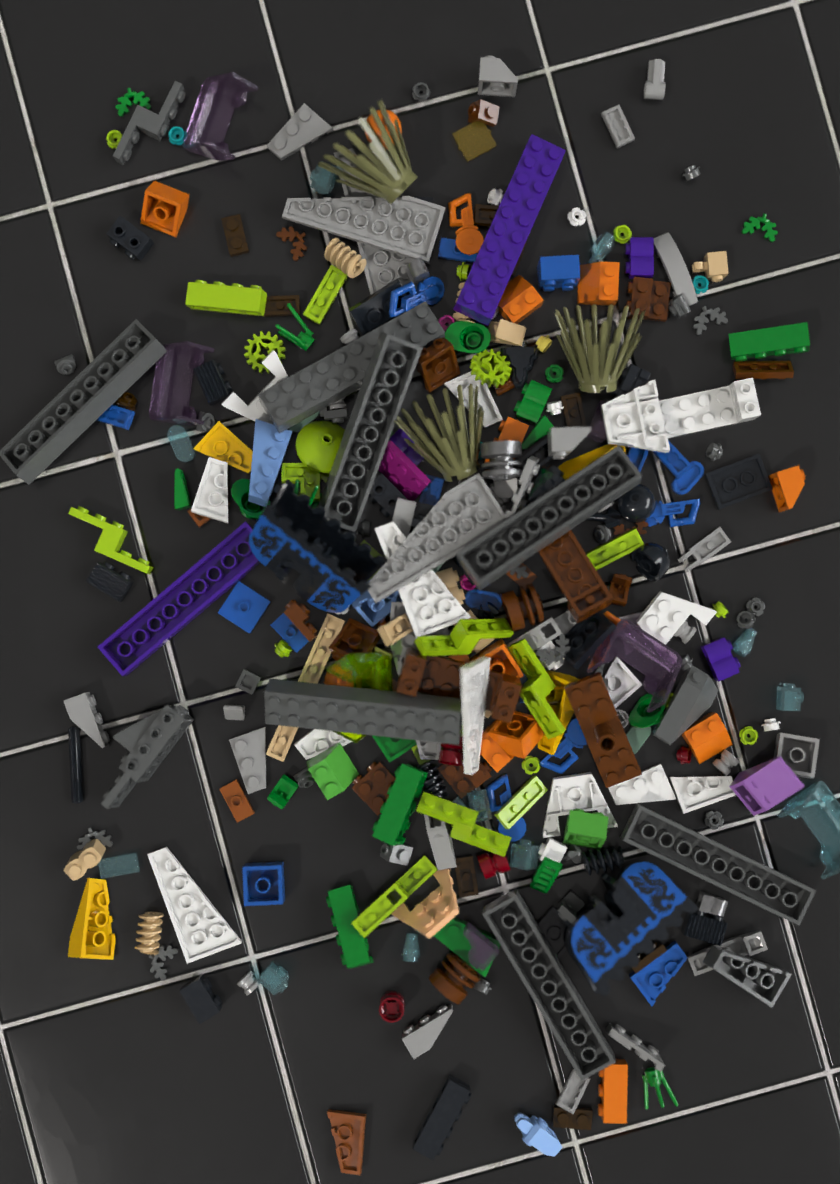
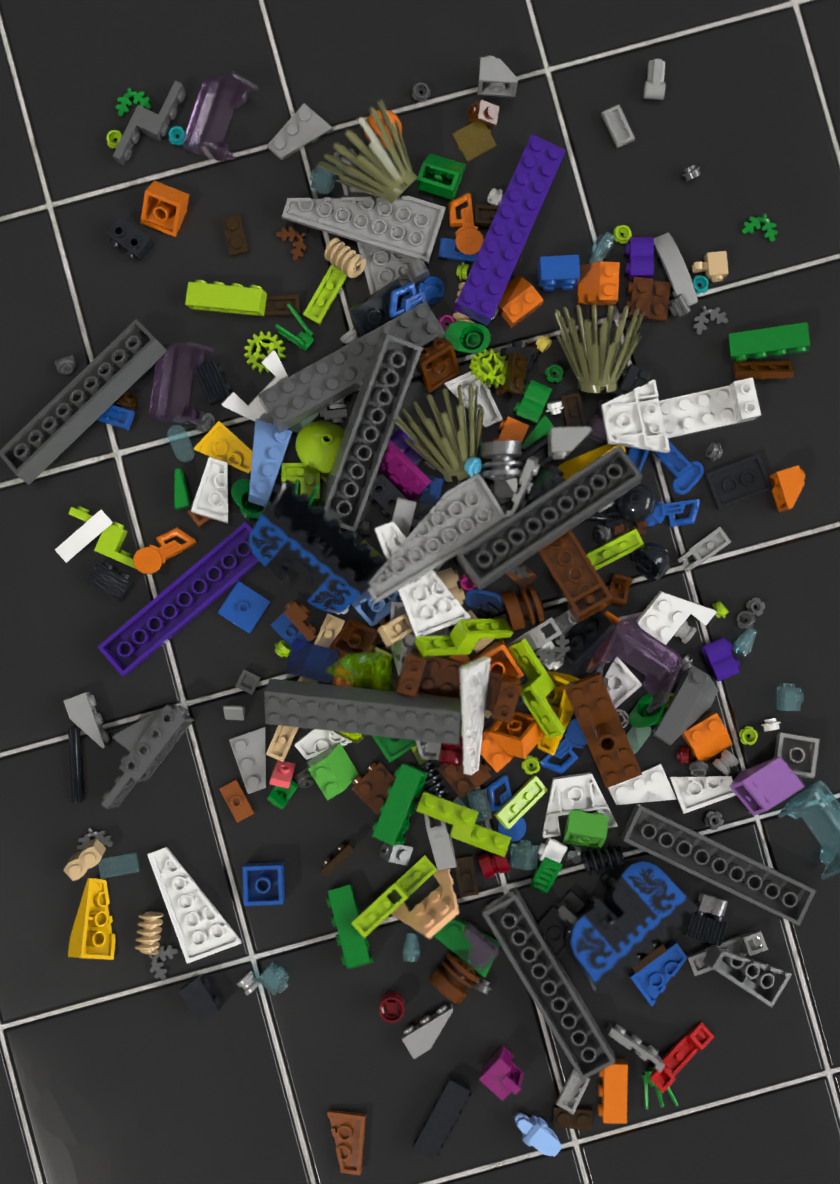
tan slope [488,319,527,346] -> none
white plate [567,207,586,226] -> none
none -> white sticker [55,510,113,563]
none -> orange piece [133,527,197,574]
none -> coral plate [270,760,296,788]
none -> clear blue piece [286,639,339,685]
none -> dark brown plate [320,841,355,877]
none -> green slope [417,153,466,200]
none -> medium azure plate [464,457,482,476]
none -> magenta plate [479,1045,524,1101]
none -> dark brown plate [504,352,527,395]
none -> red slope [649,1022,715,1093]
none -> dark grey plate [689,760,708,777]

